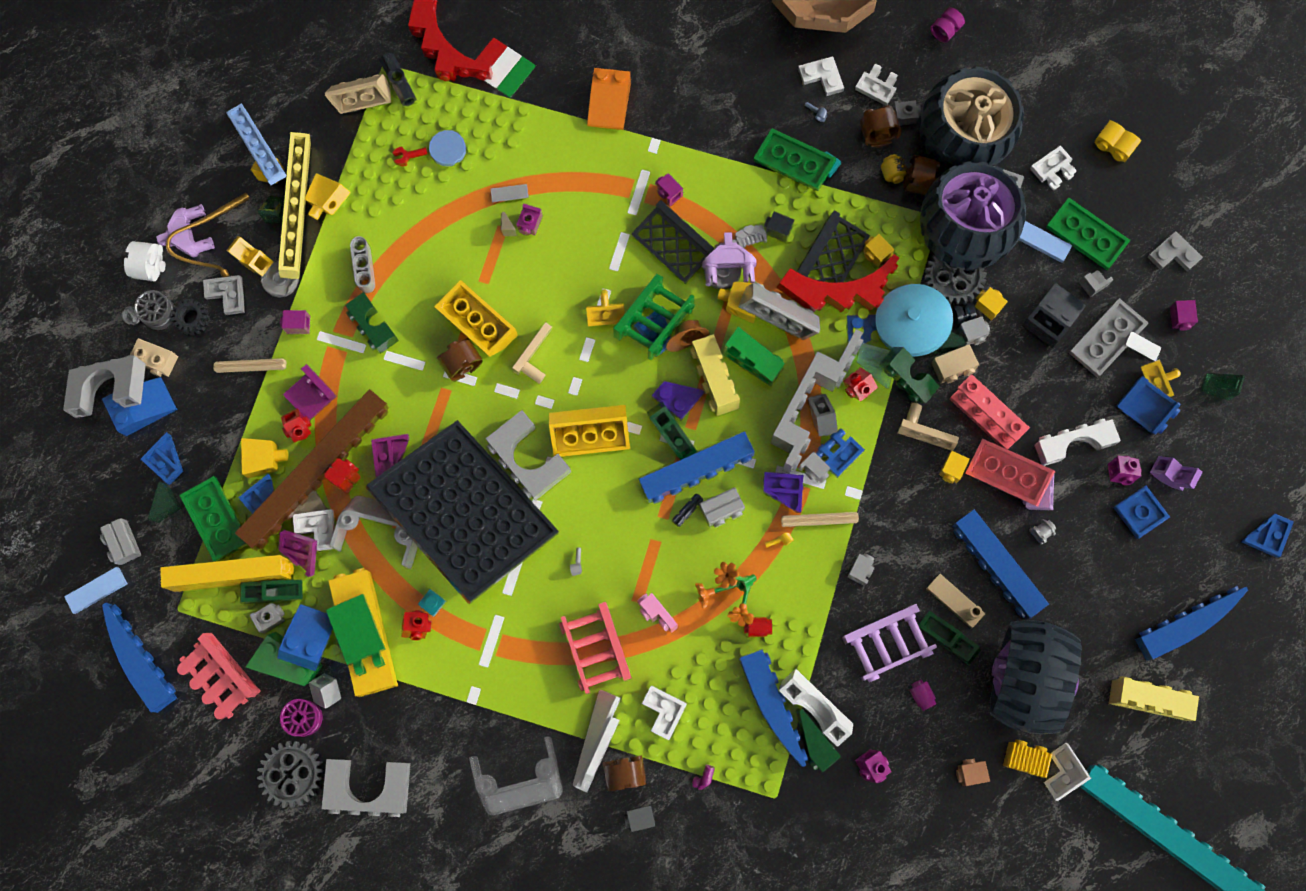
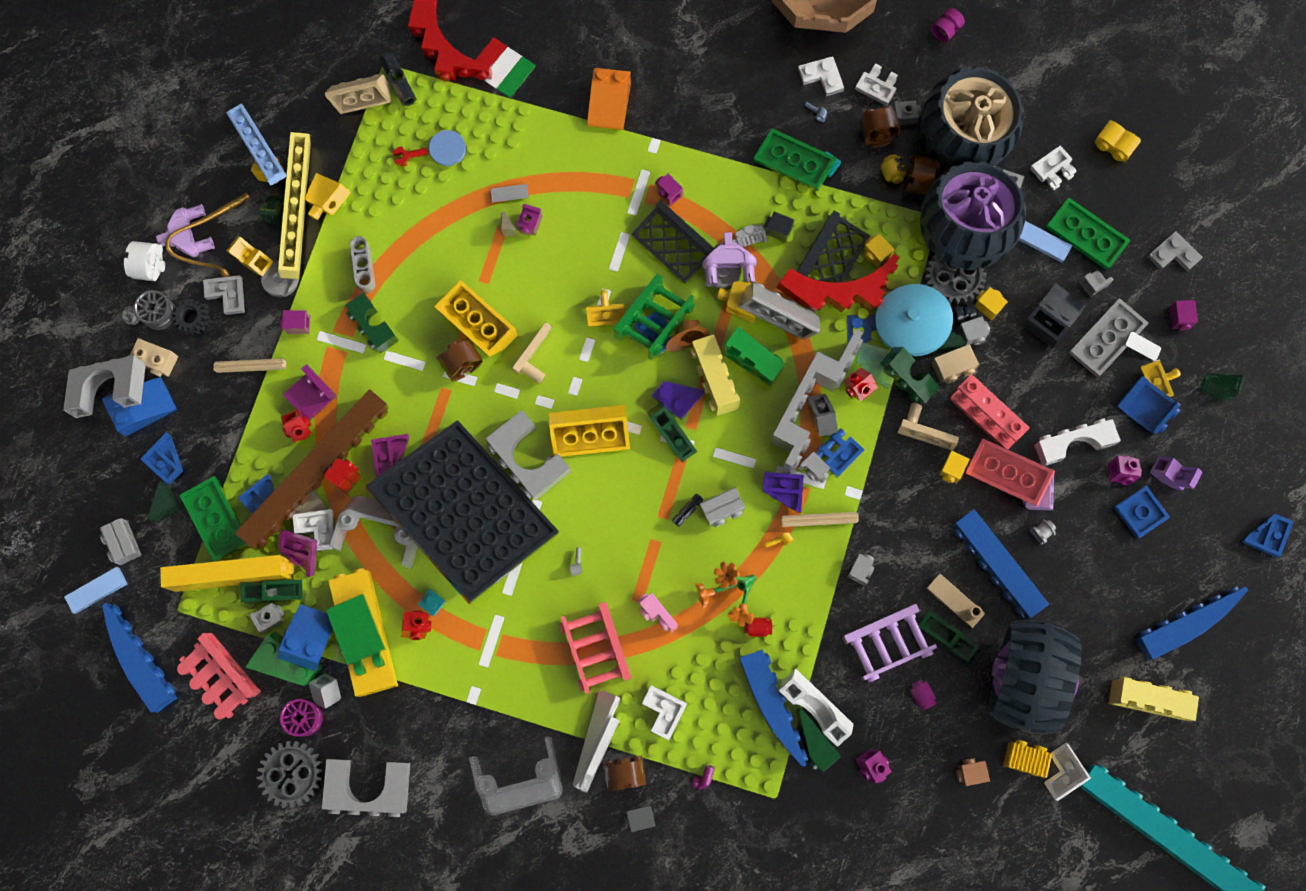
yellow torso [241,438,288,478] -> none
blue brick [639,431,755,504] -> none

